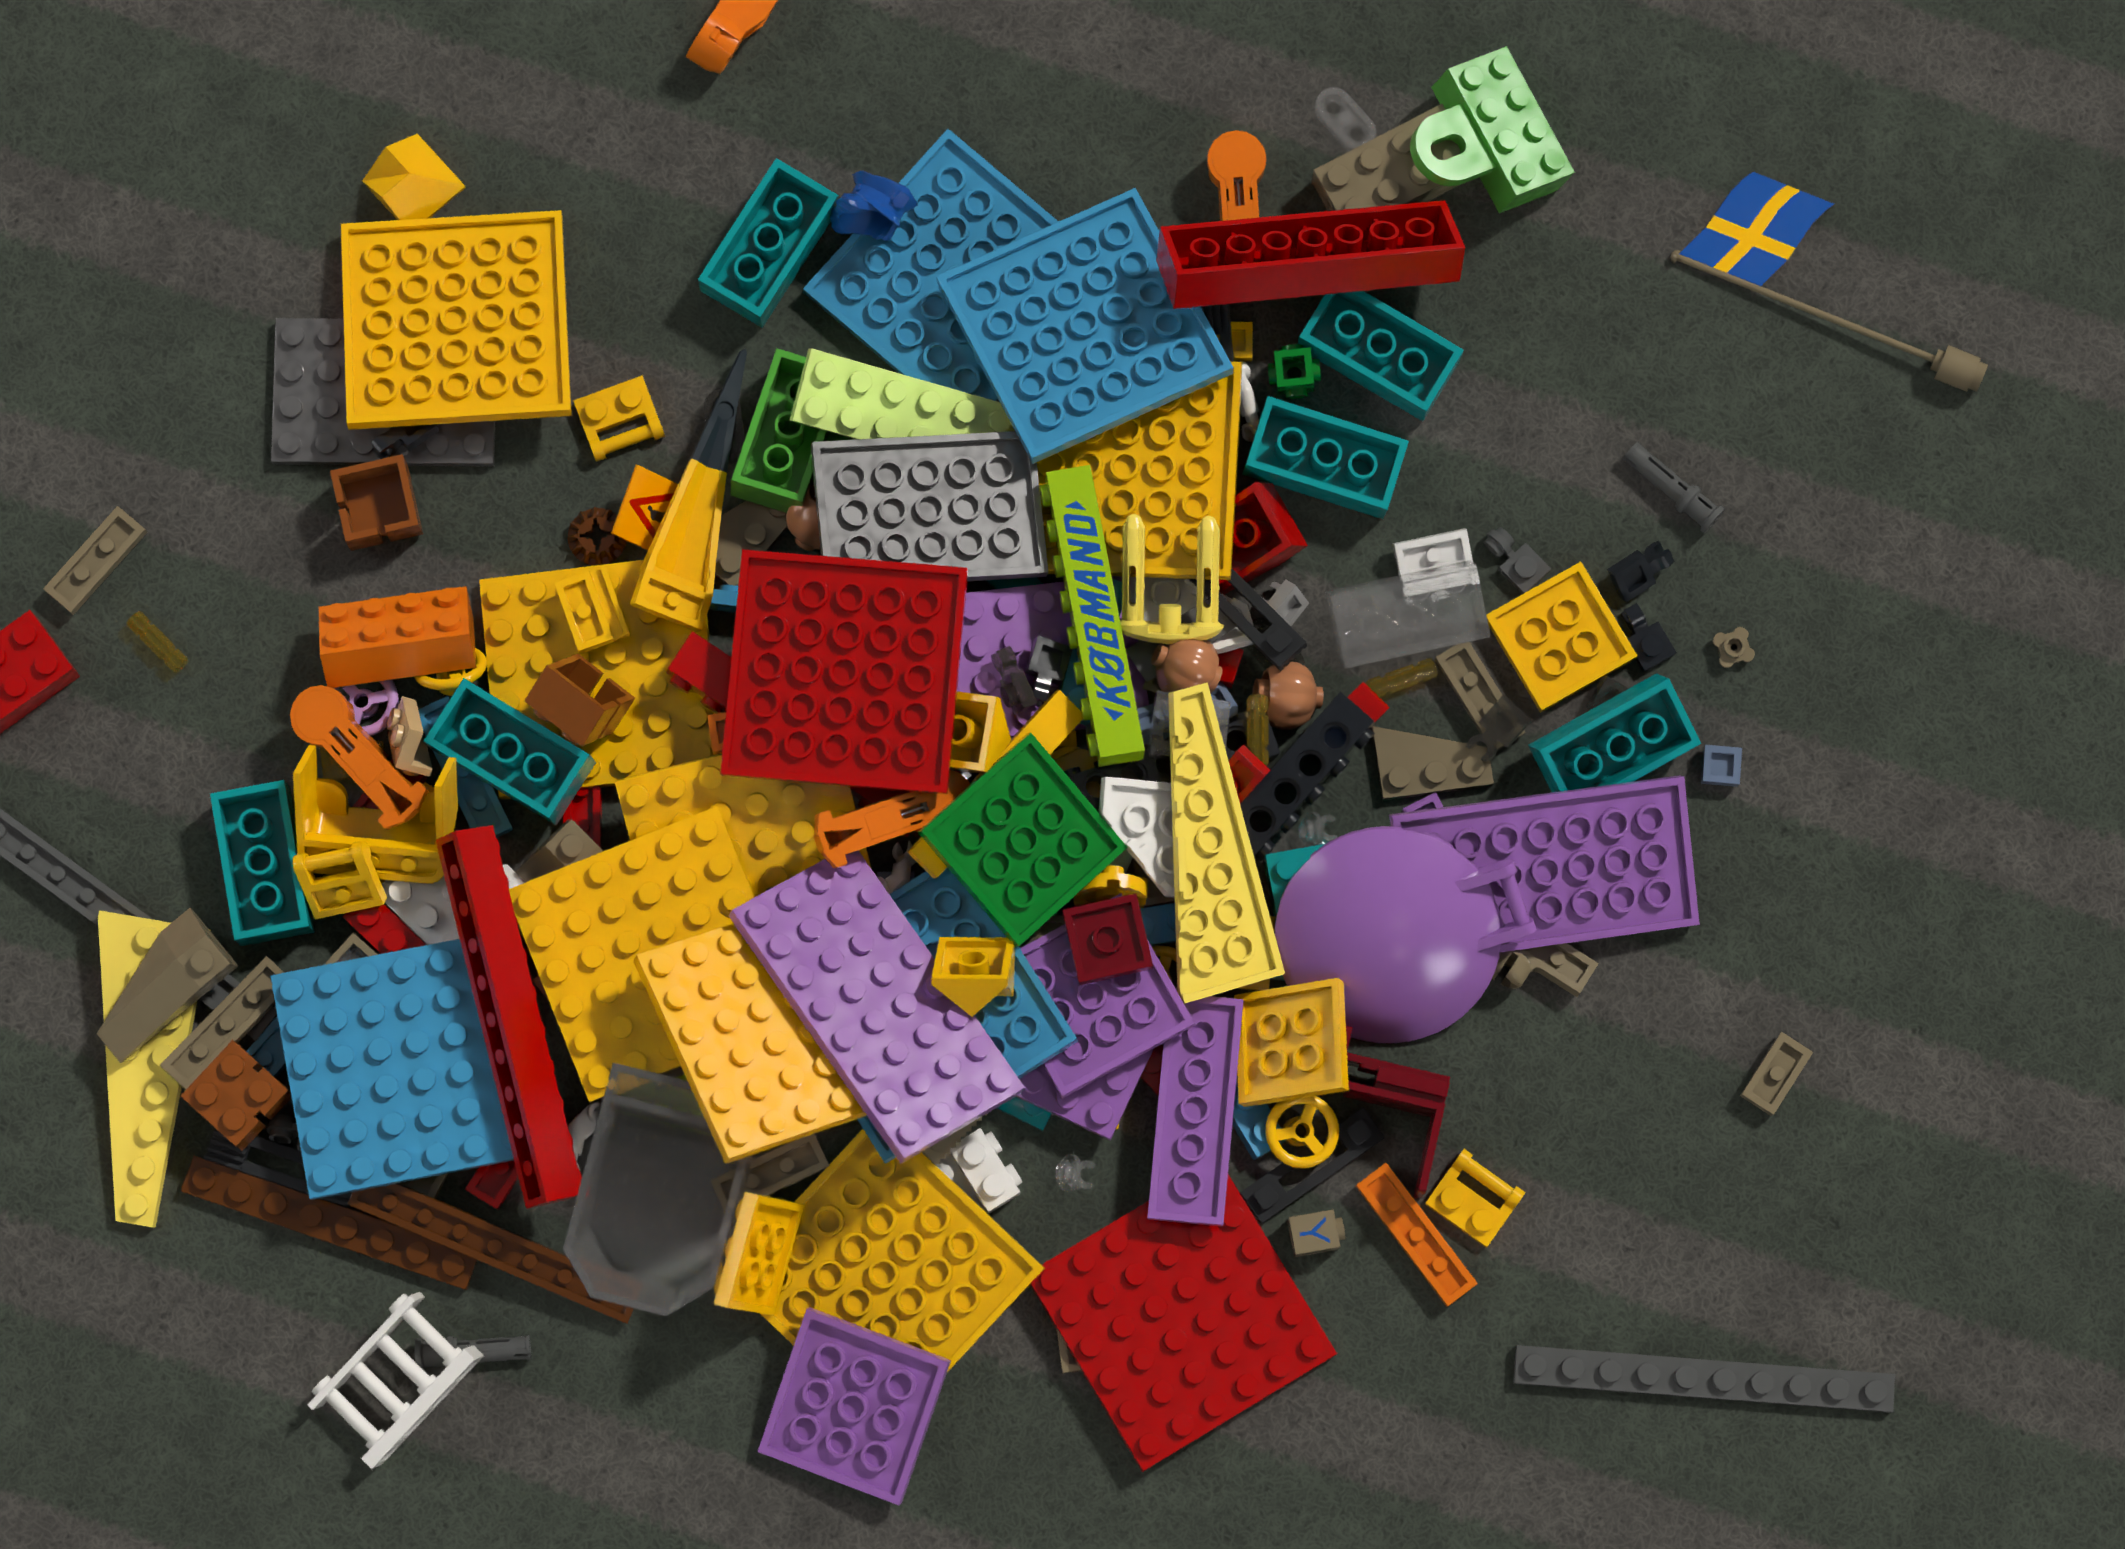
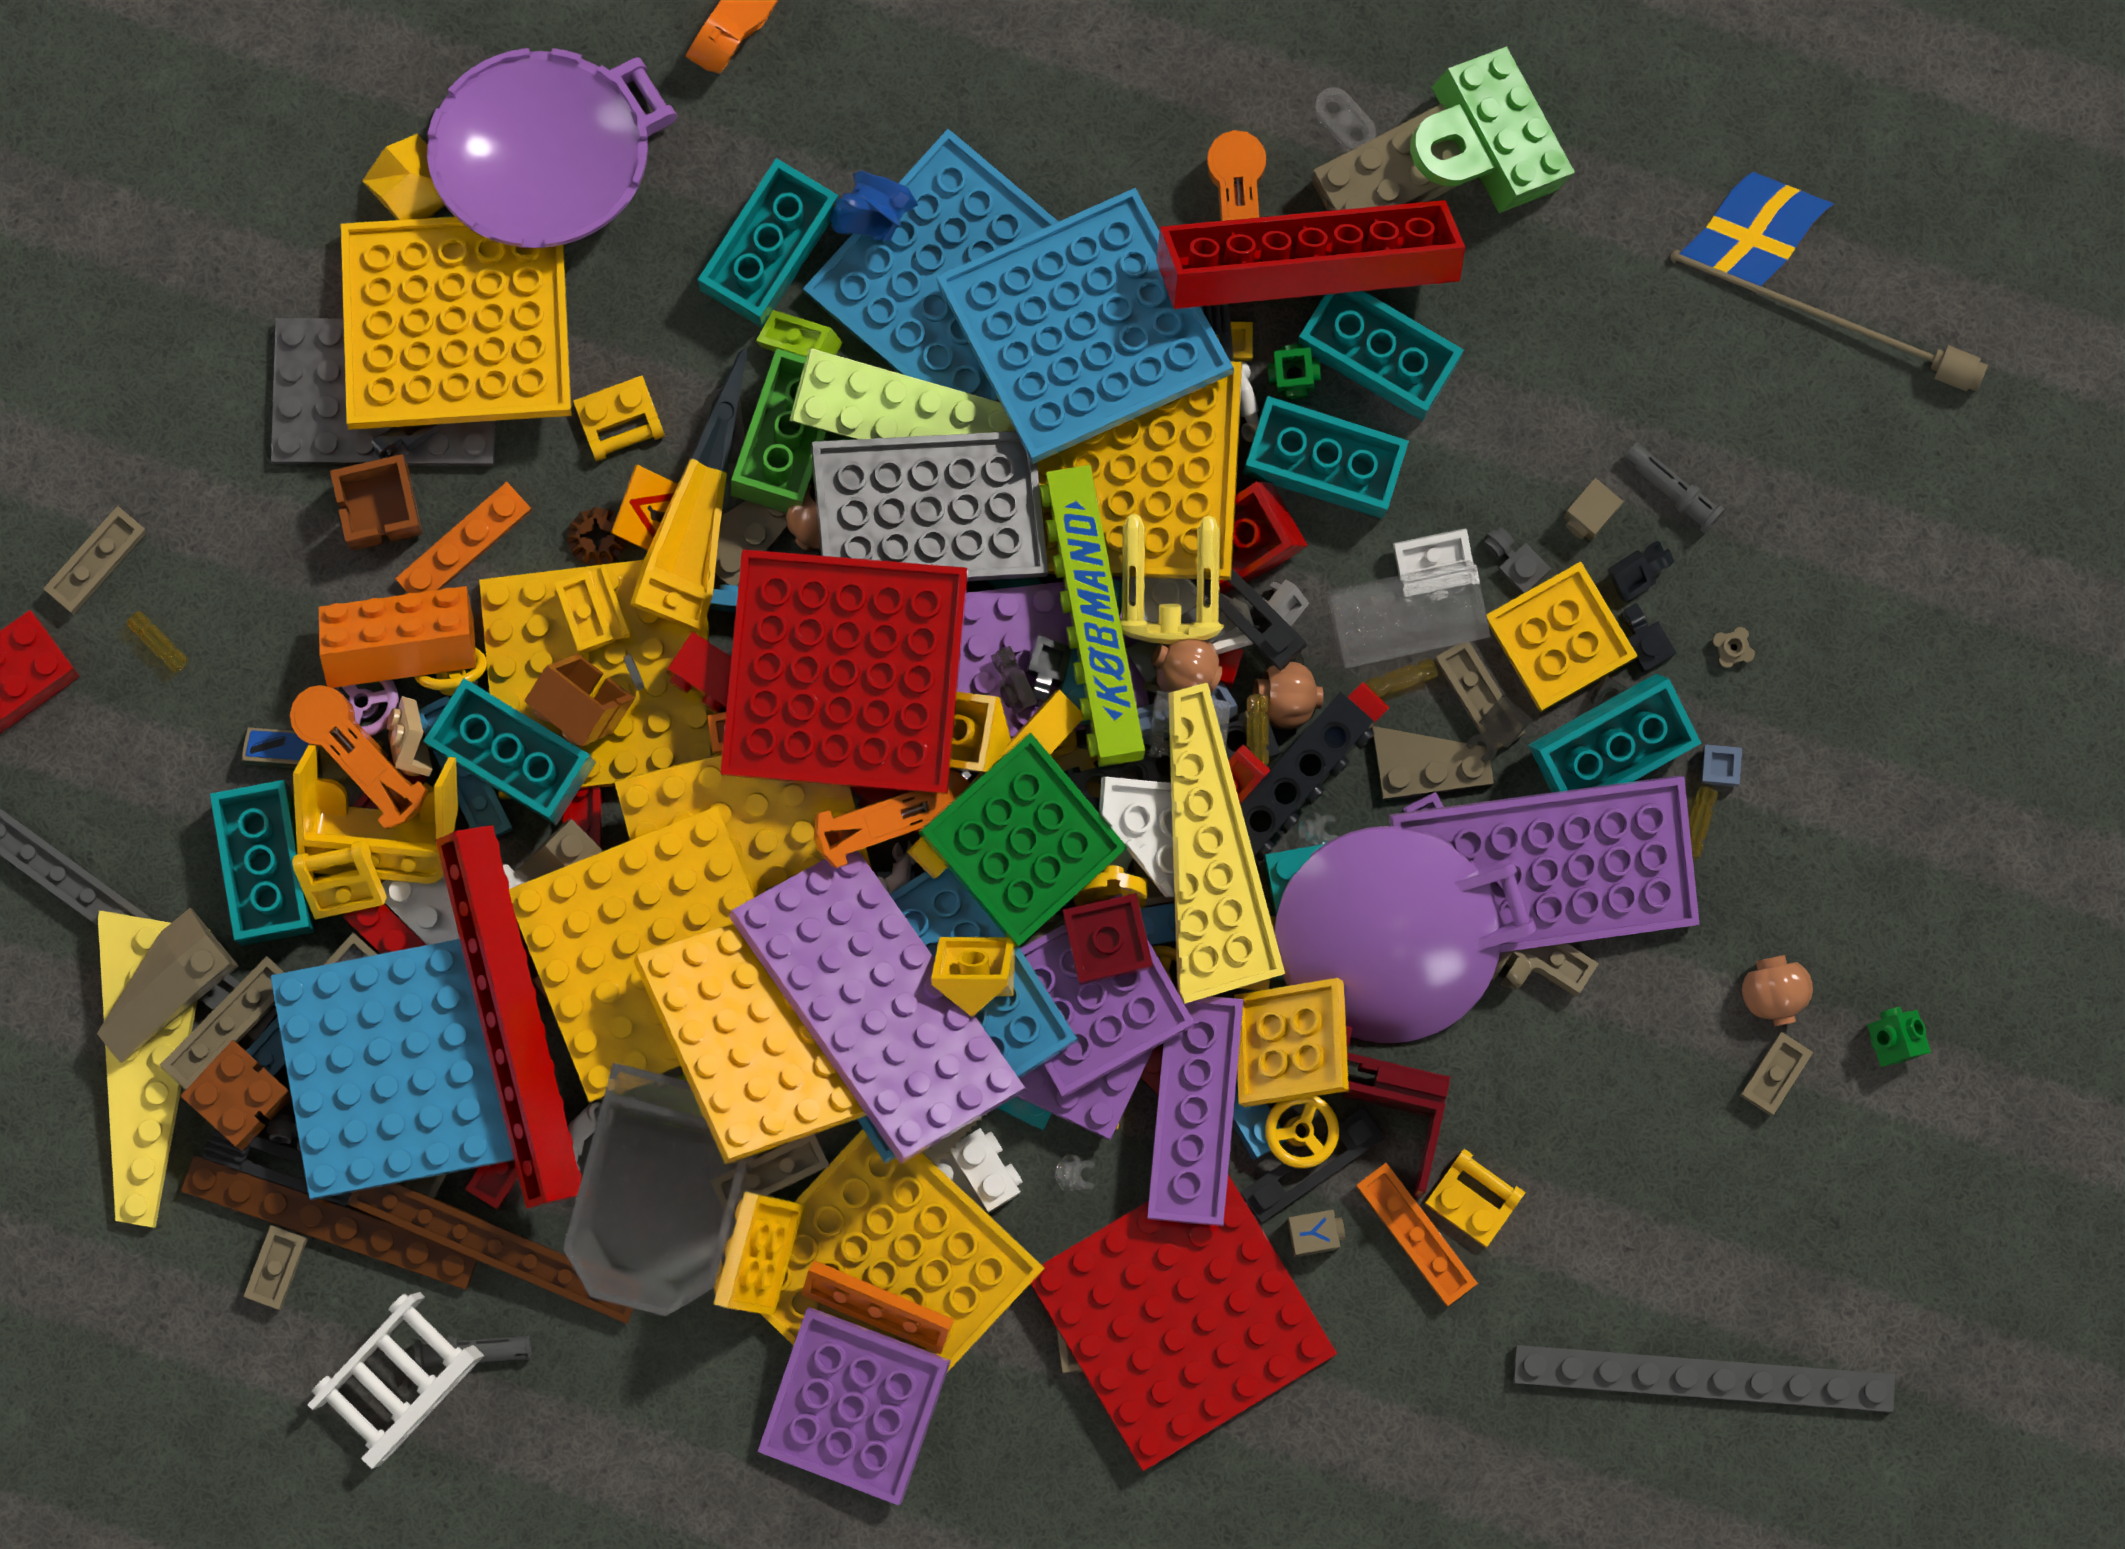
none -> slope [241,727,321,770]
none -> dark tan plate [243,1225,308,1310]
none -> orange plate [395,482,532,593]
none -> medium lavender dish [427,48,677,248]
none -> dark grey piece [623,654,645,691]
none -> lime plate [756,310,842,357]
none -> orange plate [801,1260,954,1354]
none -> dark tan brick [1564,478,1624,542]
none -> clear yellow axle [1689,786,1718,859]
none -> nougat plant [1742,955,1813,1026]
none -> green brick [1867,1006,1931,1067]

